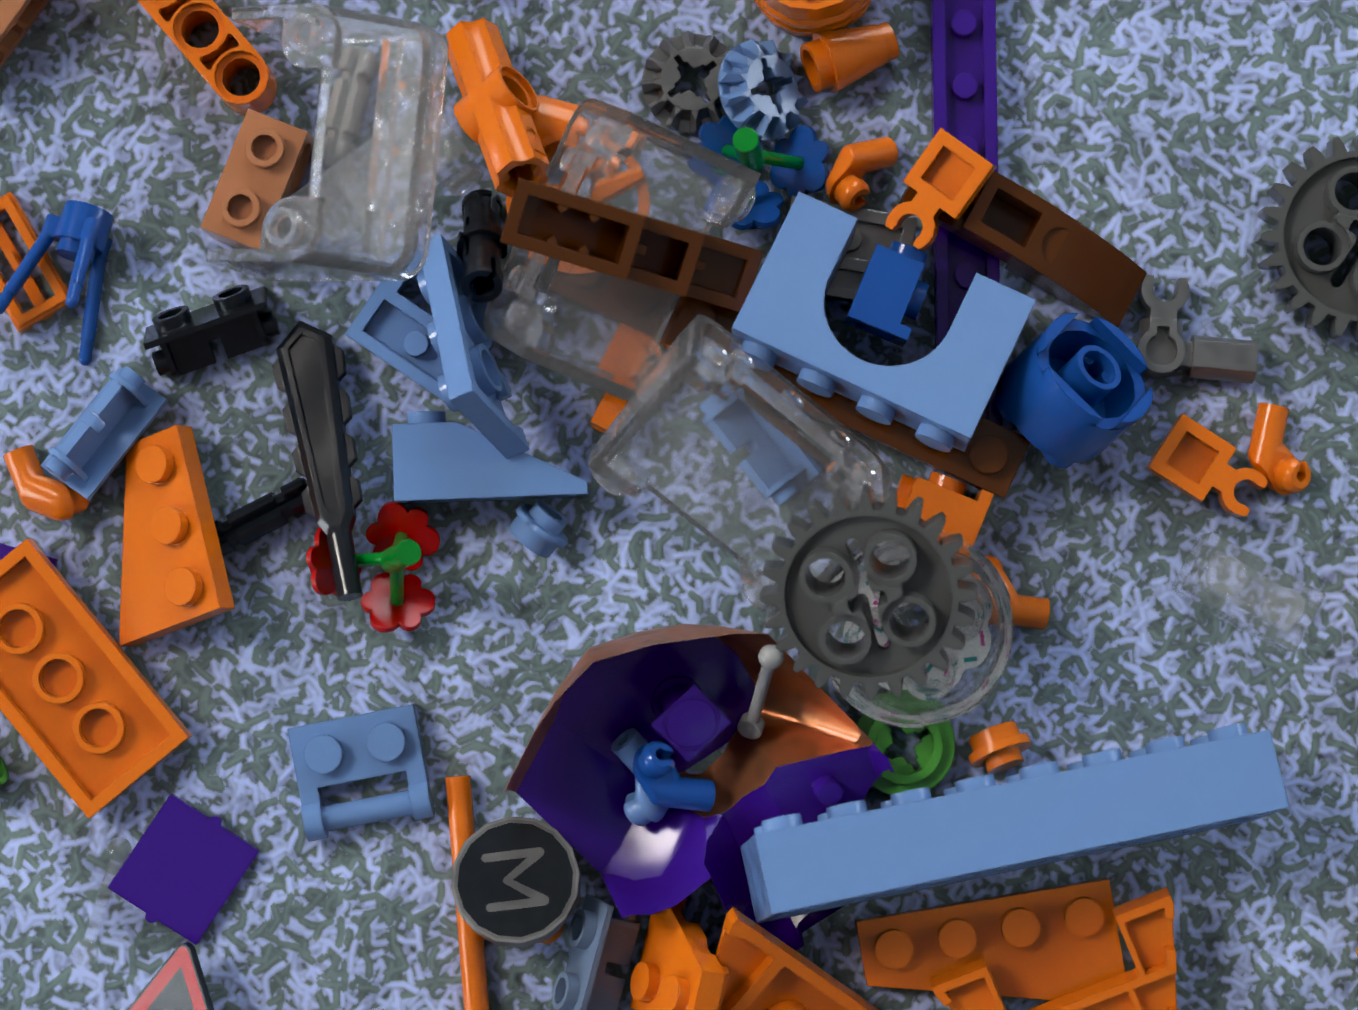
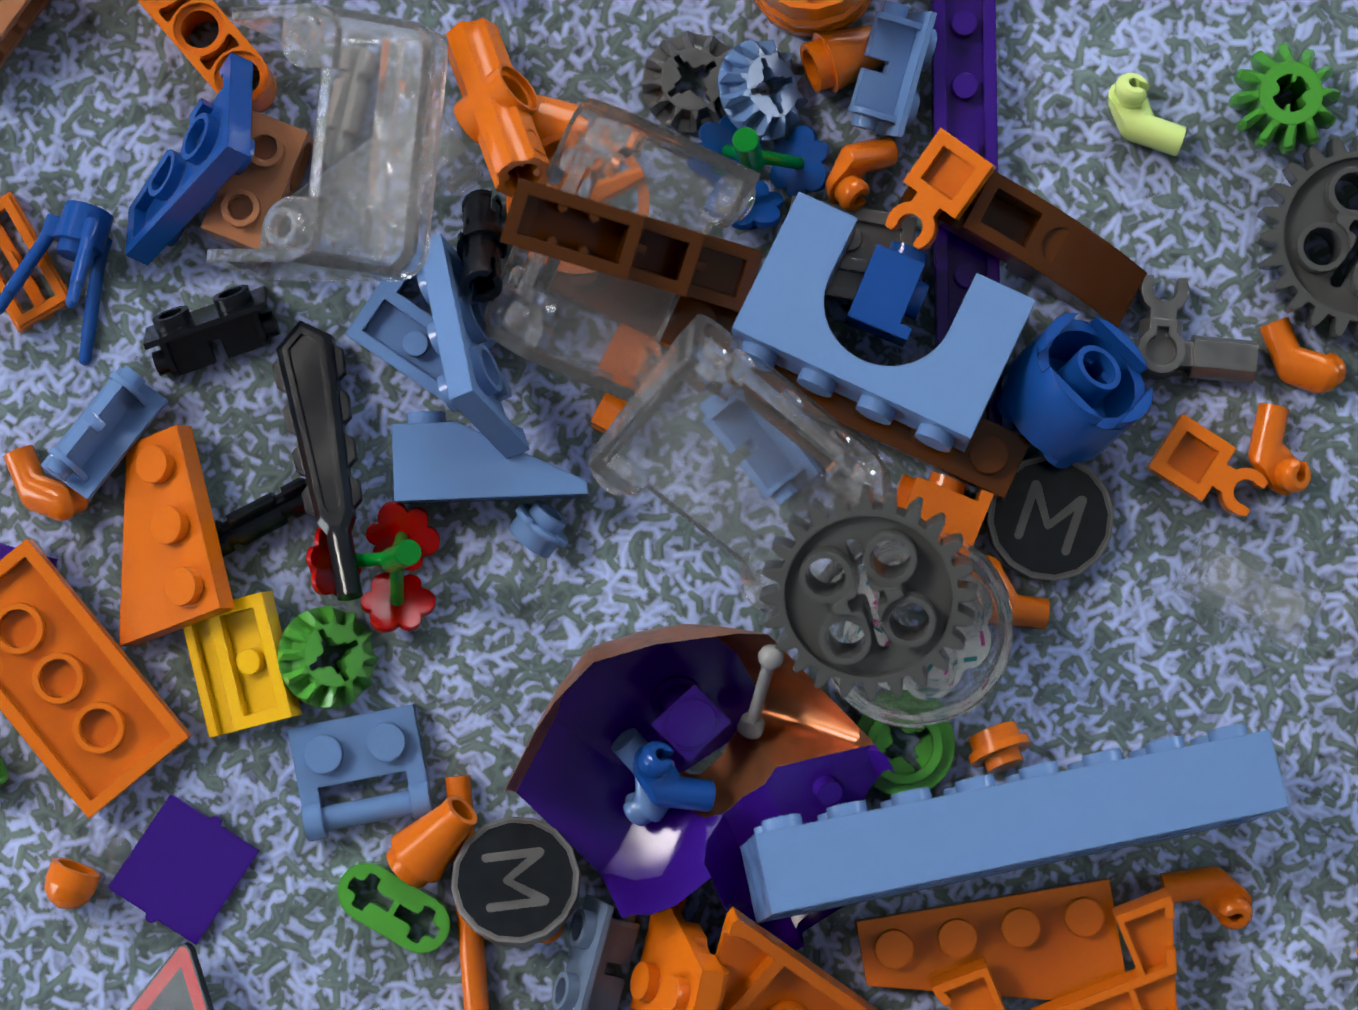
none -> orange hinge [44,857,101,909]
none -> blue wing [125,52,255,265]
none -> yellow plate [183,591,302,738]
none -> bright green gear [278,605,379,709]
none -> bright green beam [337,861,452,953]
none -> orange cone [386,795,478,888]
none -> medium blue hinge [848,1,937,138]
none -> black tile [985,455,1114,582]
none -> yellowish green arm [1108,73,1186,157]
none -> orange arm [1159,866,1253,930]
none -> bright green gear [1229,44,1341,154]
none -> orange arm [1259,317,1347,394]

